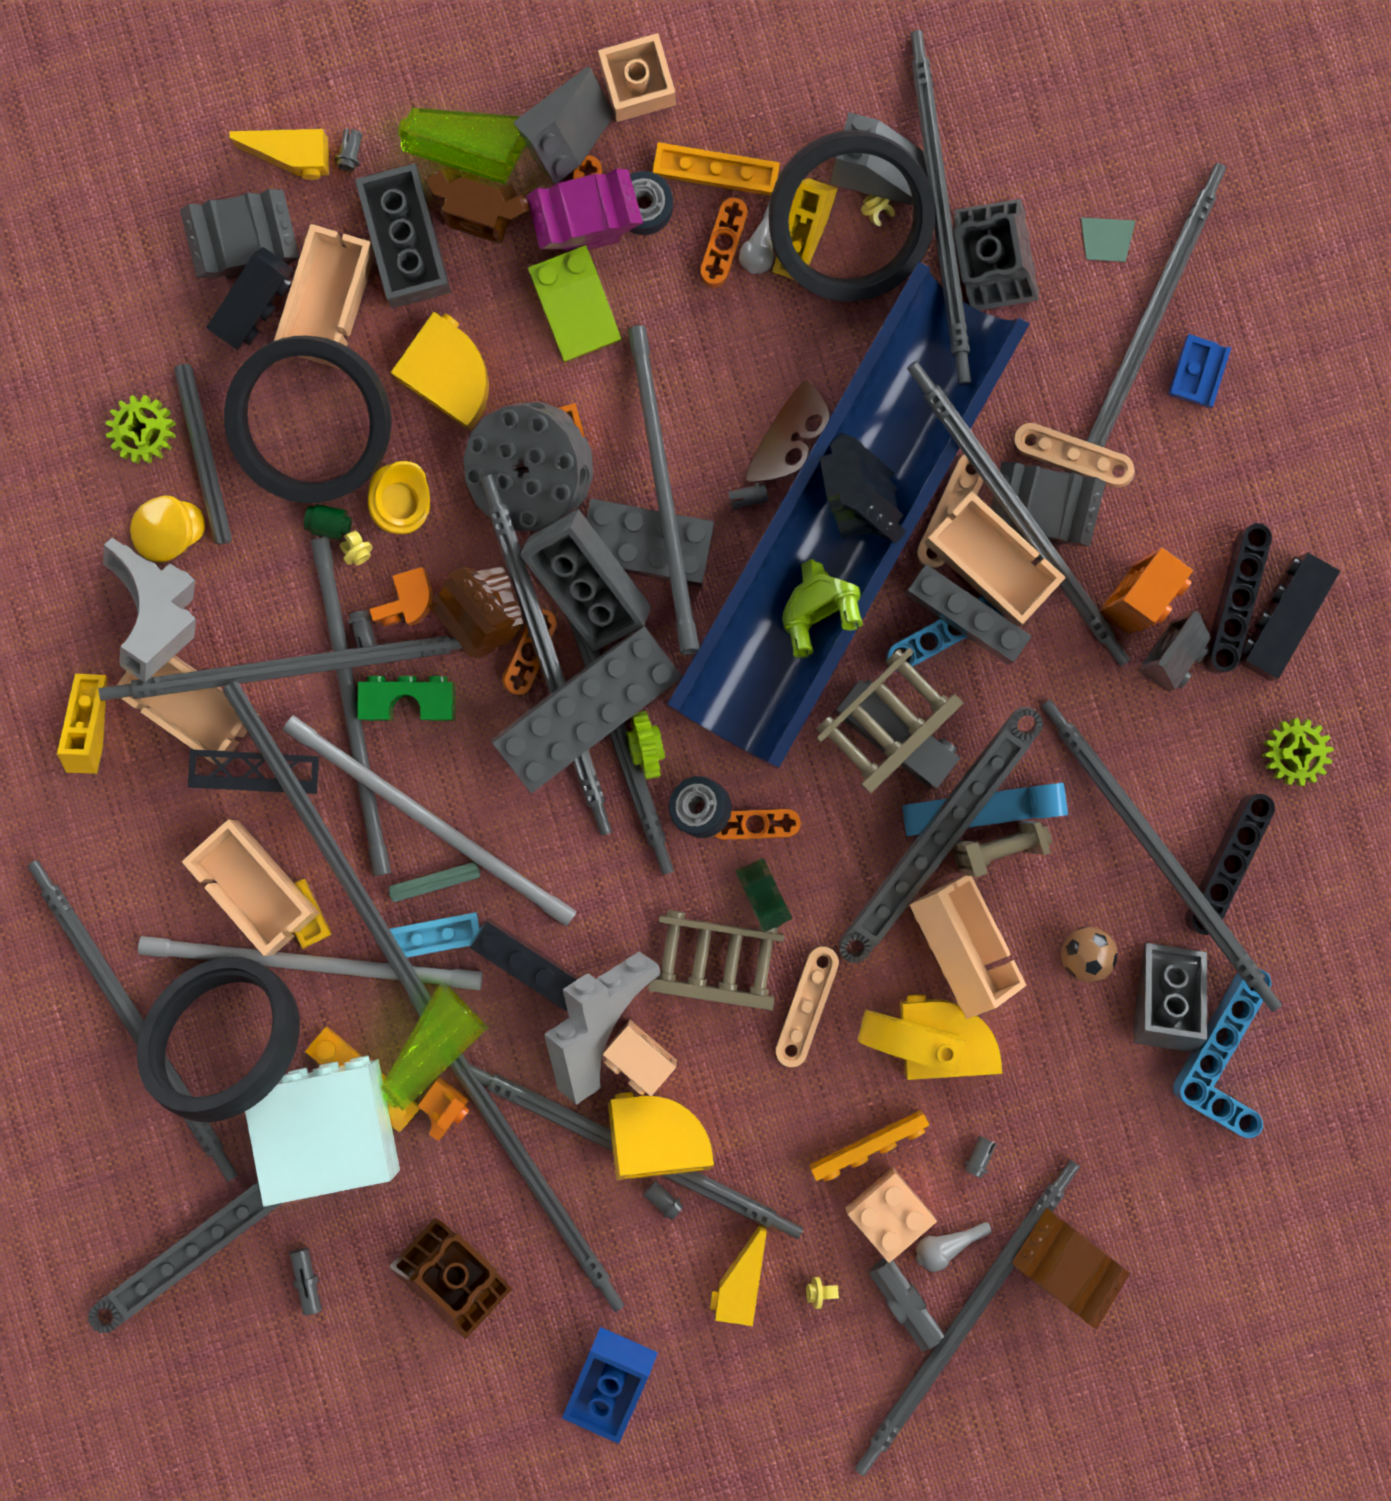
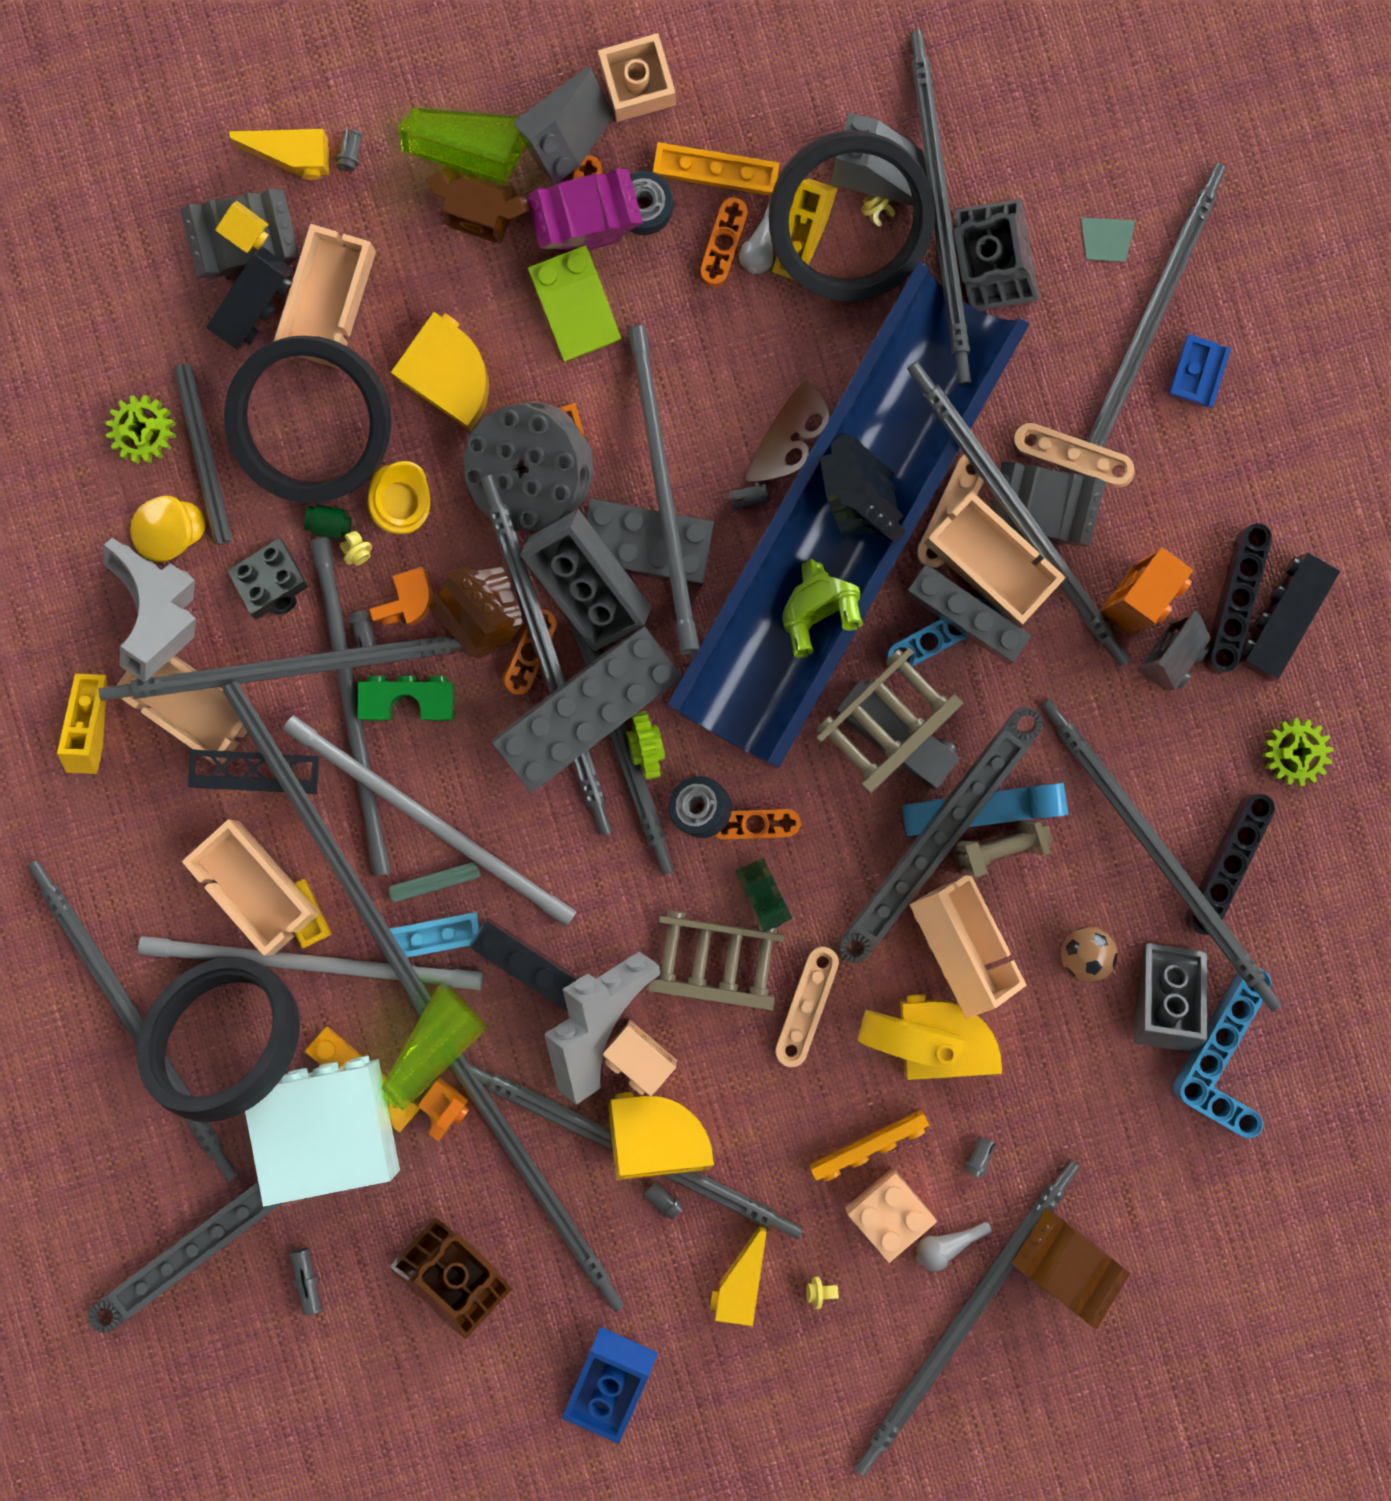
dark grey brick [355,163,452,309] -> none
dark grey piece [869,1258,944,1352] -> none
none -> yellow brick [215,201,269,253]
none -> pearl dark grey plate [227,538,309,620]

